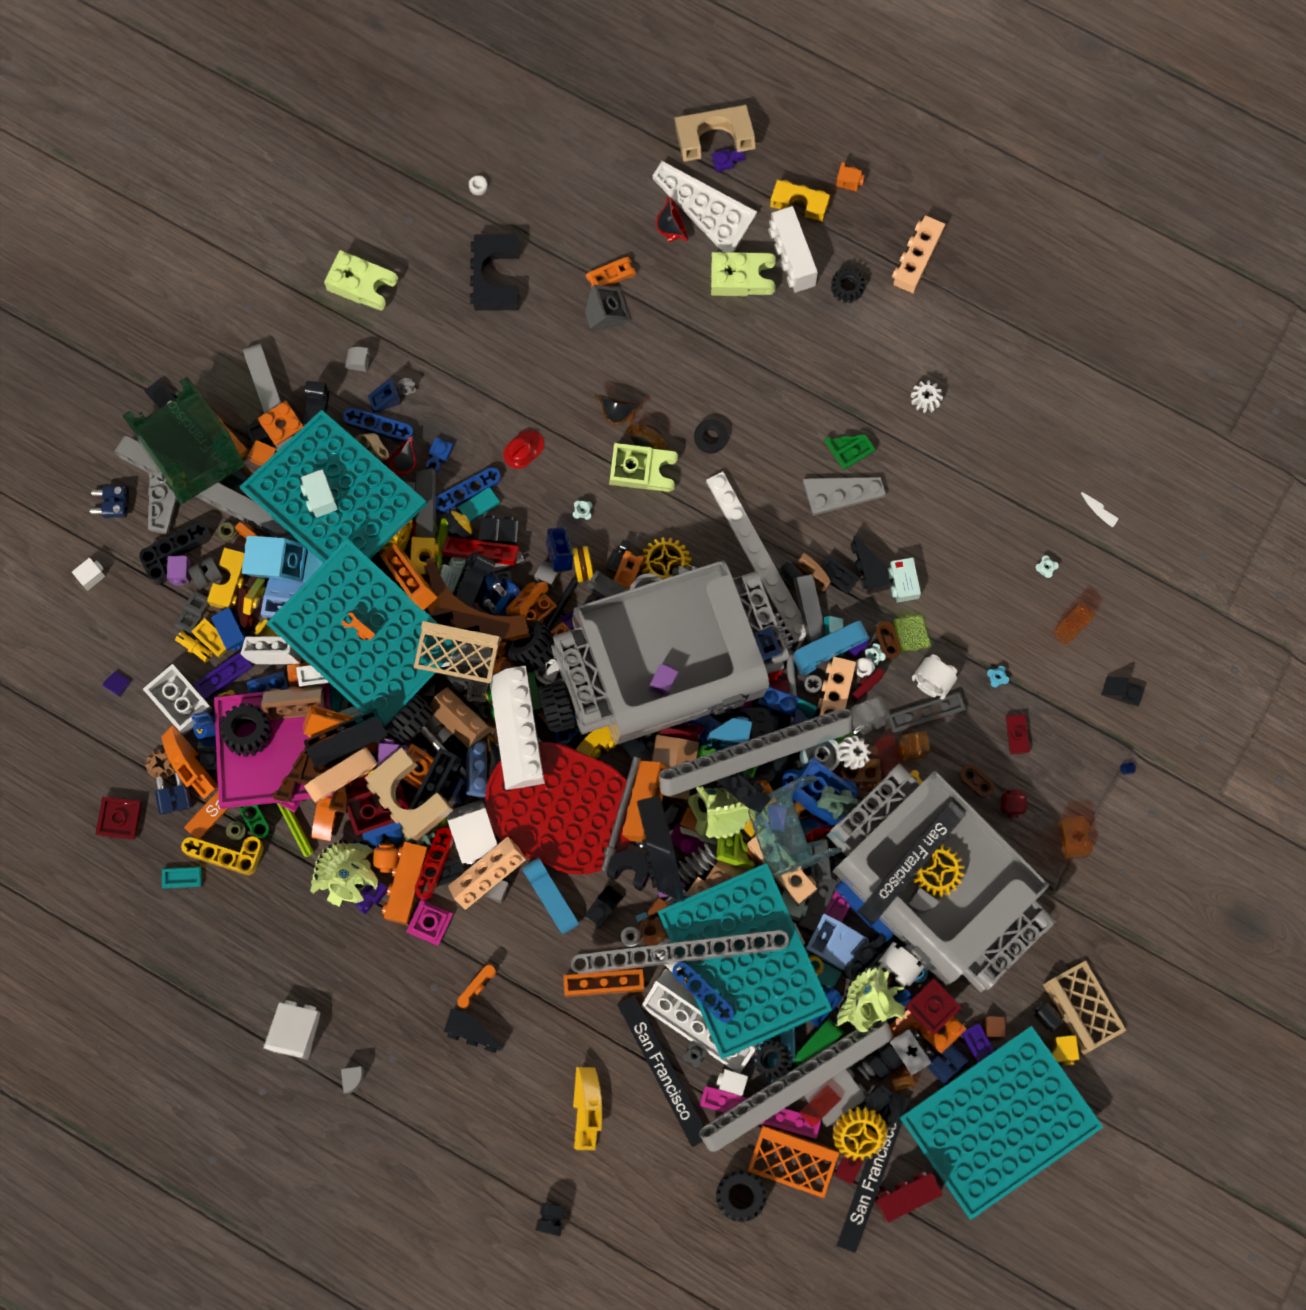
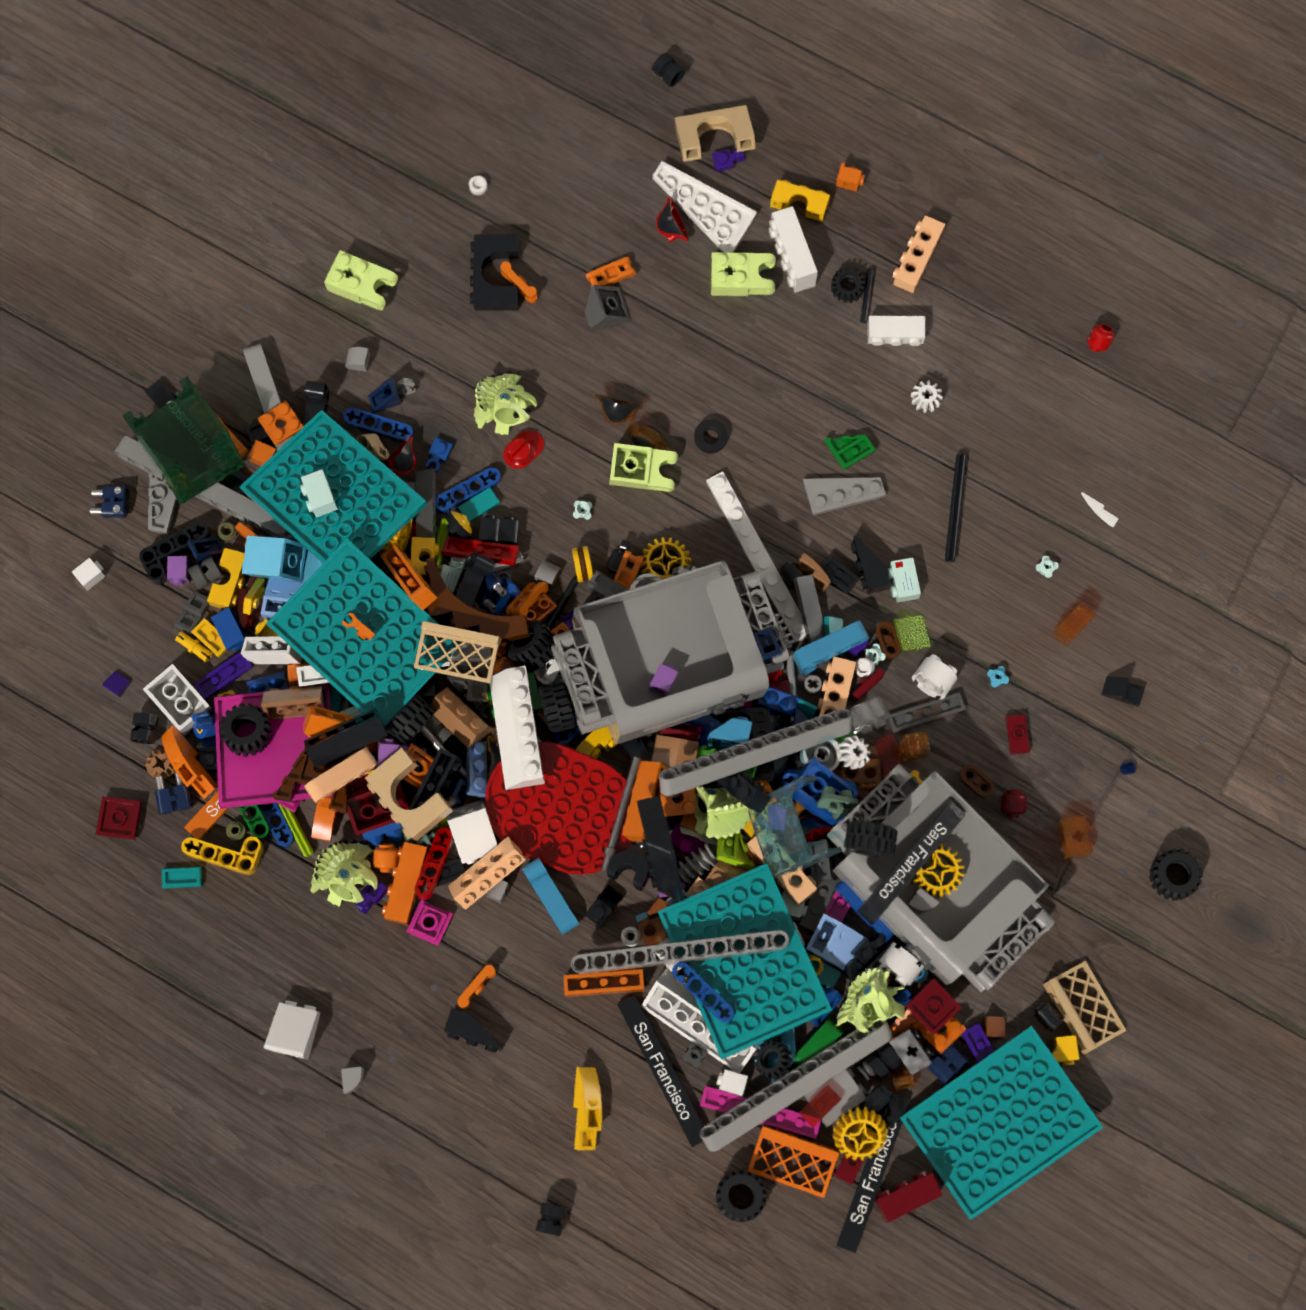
clear blue brick [546,527,574,572] -> none
none -> black wheel [130,713,159,744]
none -> dark blue slope [187,536,224,565]
none -> blue beam [258,803,294,848]
none -> yellowish green piece [474,371,537,435]
none -> orange plate [500,261,538,303]
none -> black wheel [652,52,686,87]
none -> orange piece [659,782,696,817]
none -> black tyre [844,820,898,858]
none -> black bar [860,269,874,323]
none -> white brick [867,316,925,346]
none -> black axle [945,454,967,562]
none -> red head [1087,323,1115,352]
none -> black tyre [1149,849,1203,901]

